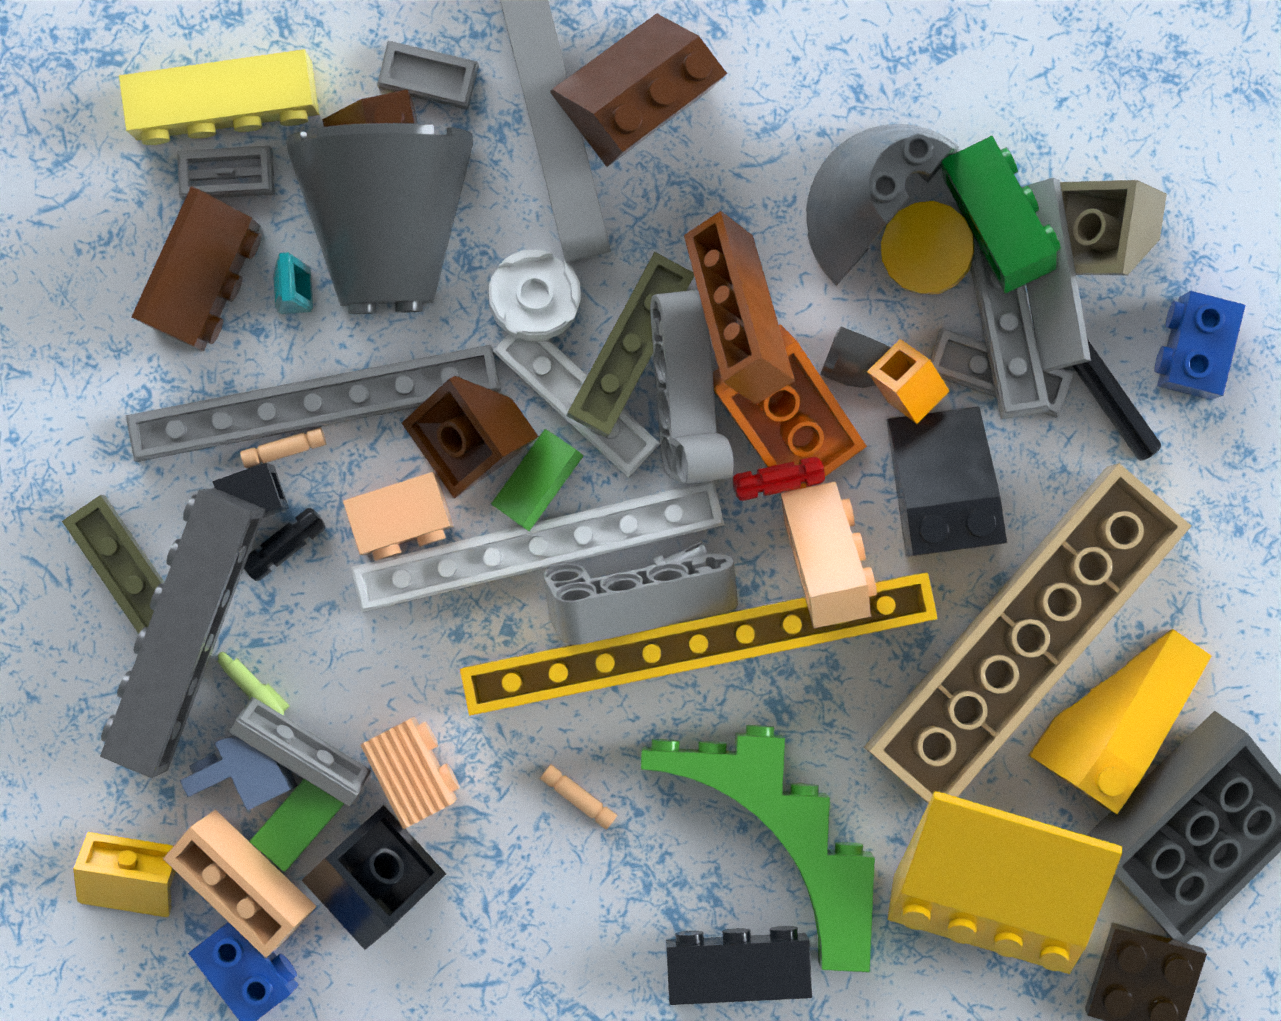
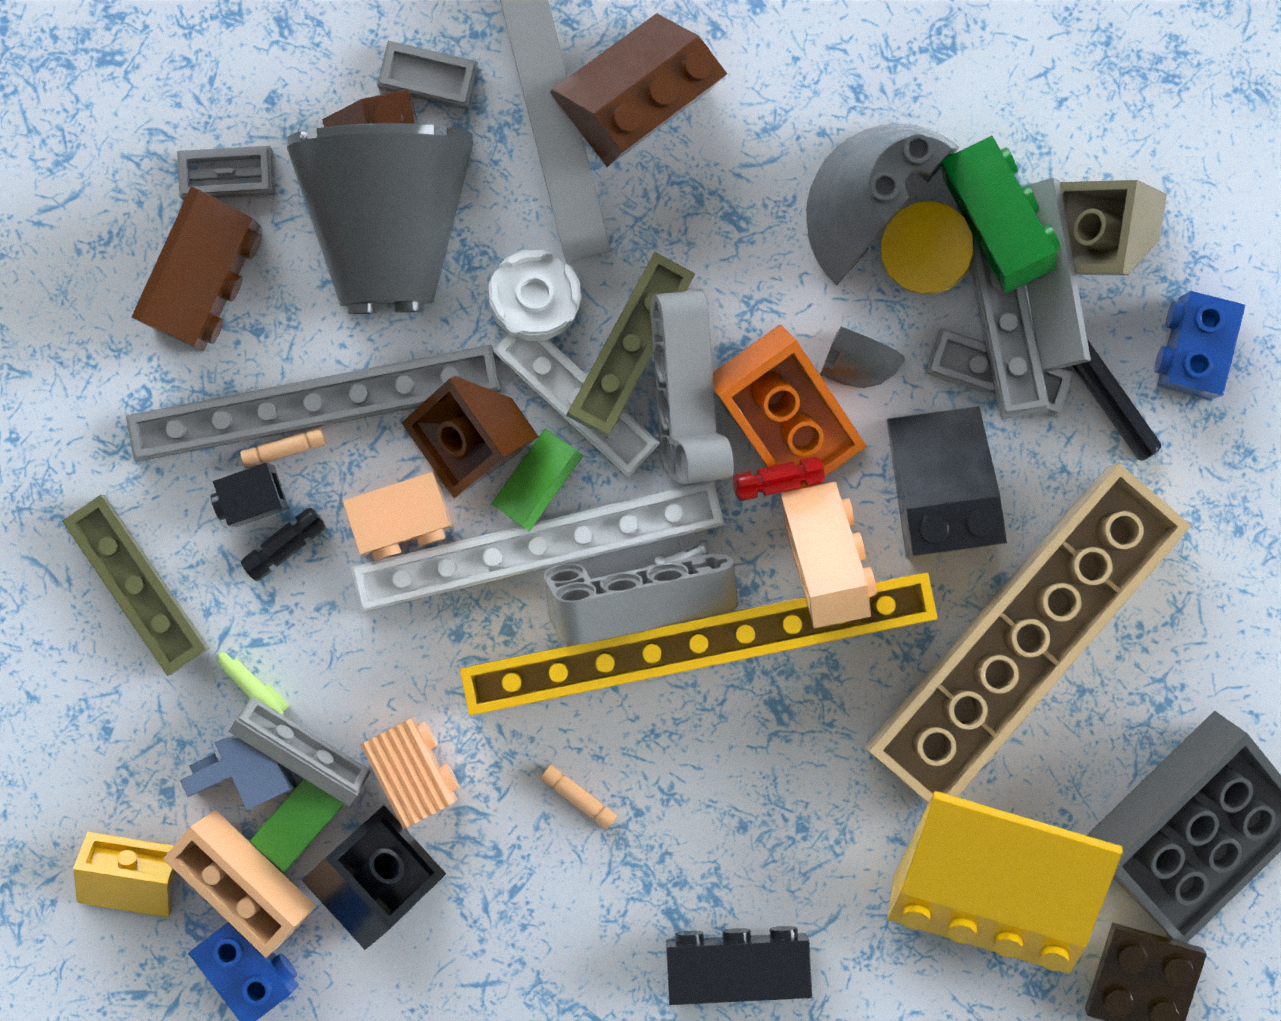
flat silver brick [100,488,266,778] -> none
light yellow brick [119,49,319,145] -> none
teal slope [273,252,313,314] -> none
bright green arch [641,725,875,972] -> none
dark orange brick [684,211,795,404] -> none
light orange brick [867,339,950,424] -> none
yellow wedge [1028,629,1212,814] -> none

